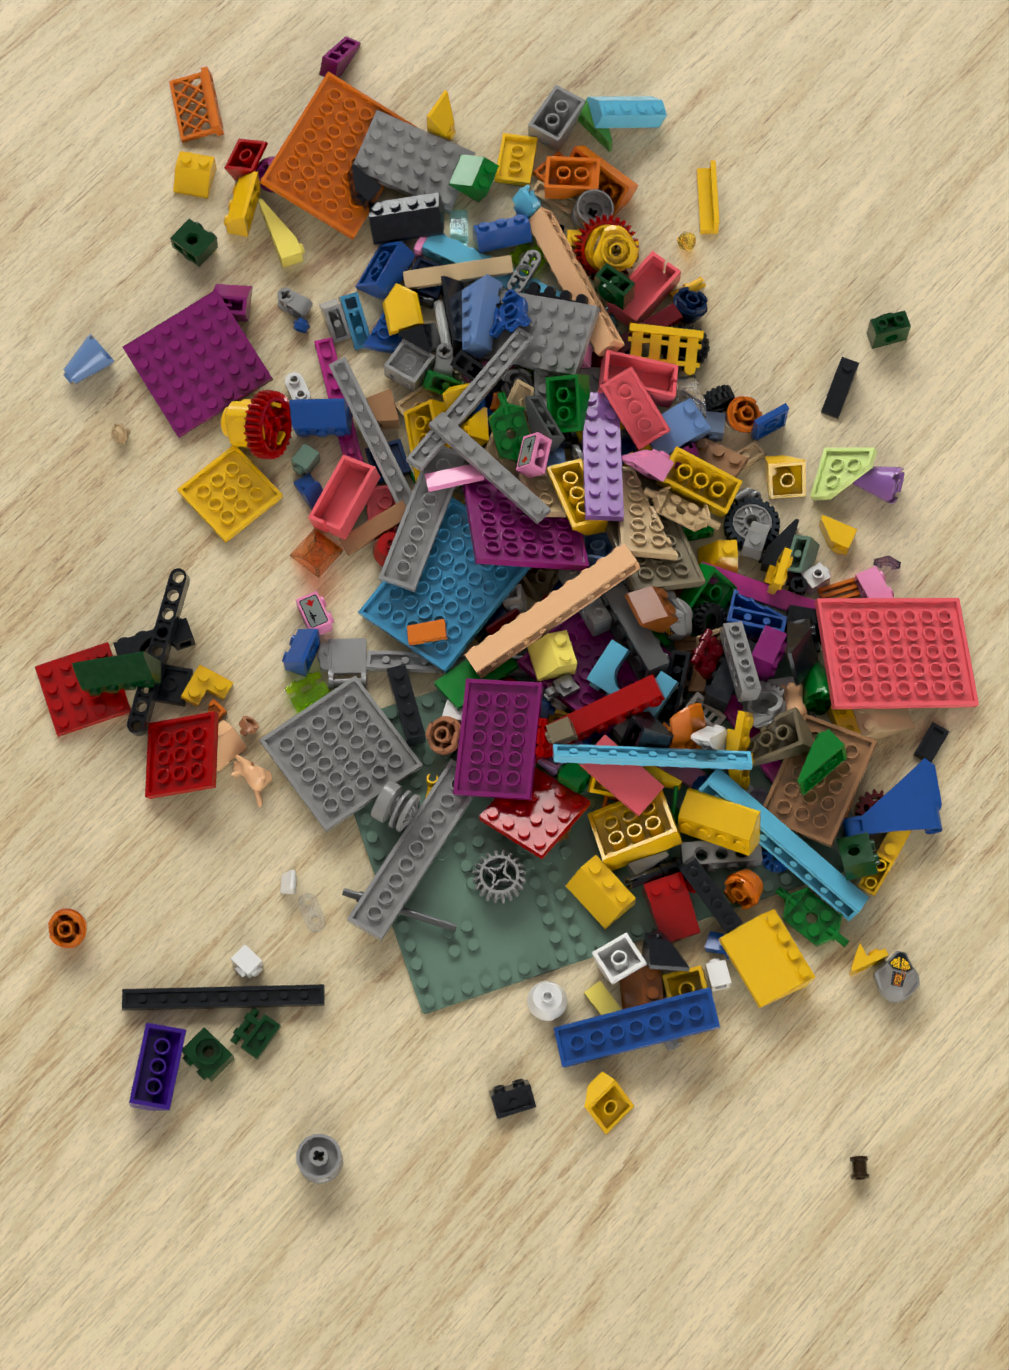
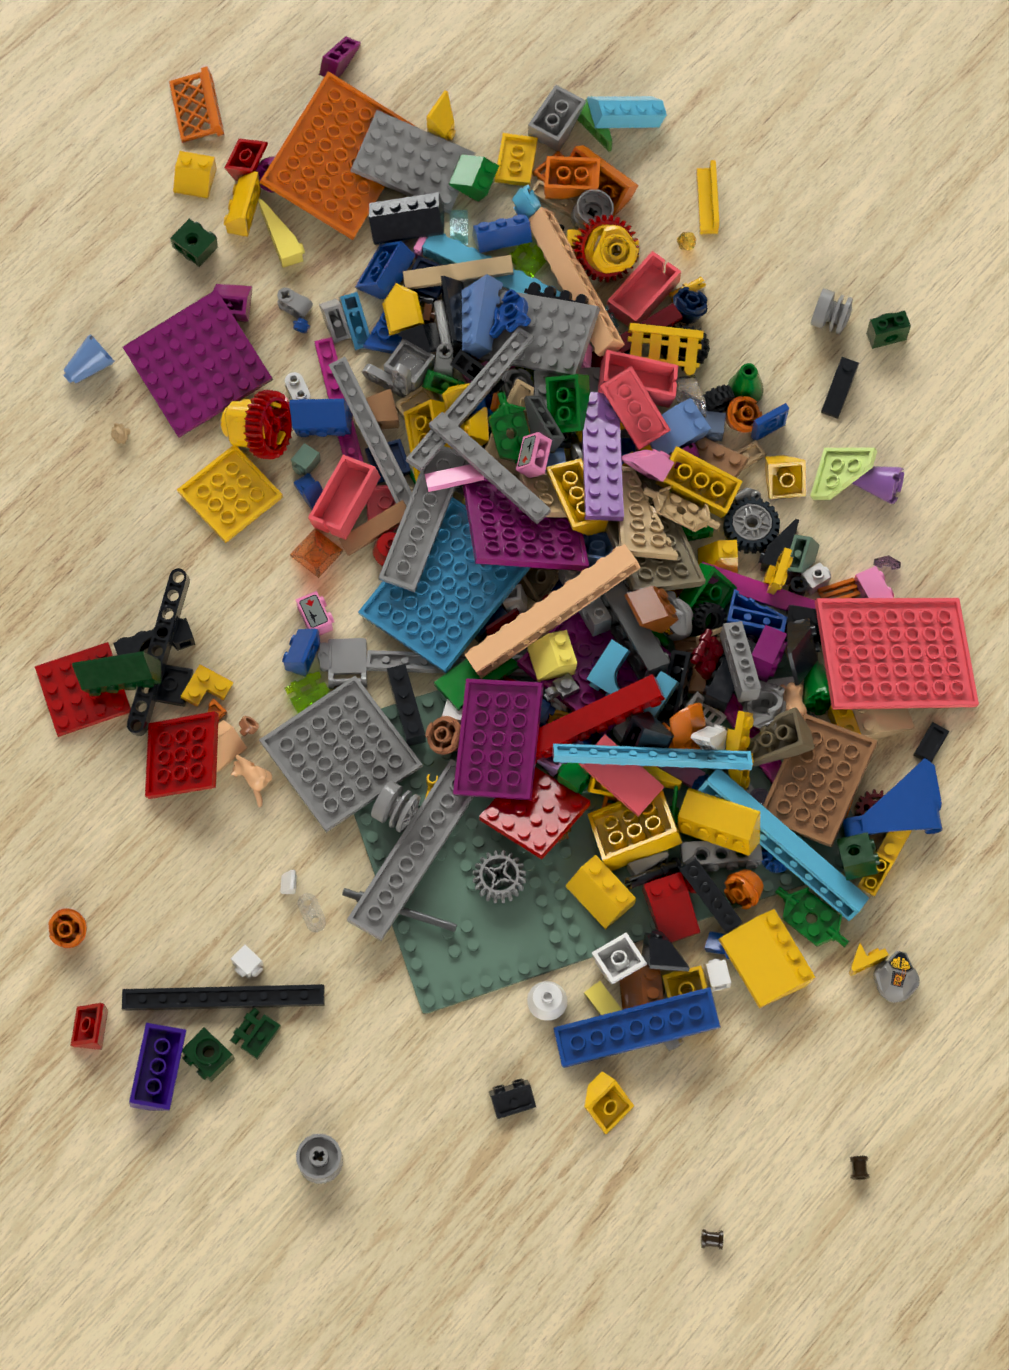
black slope [348,164,382,208] -> none
orange tile [407,619,447,646] -> none
light grey beam [507,250,541,293] -> none
red axle [535,718,548,757] -> none
dark tan brick [545,717,578,744] -> none
dark green brick [594,263,636,310] -> none
light grey slope [741,521,771,561] -> none
green slope [797,728,847,796] -> none
yellow slope [819,515,857,555] -> none
none -> red slope [70,1003,108,1050]
none -> light grey beam [362,363,412,398]
none -> reddish brown plate [423,304,436,324]
none -> dark brown bush [701,1229,723,1249]
none -> green cone [728,363,764,404]
none -> light grey wheel [811,288,853,335]

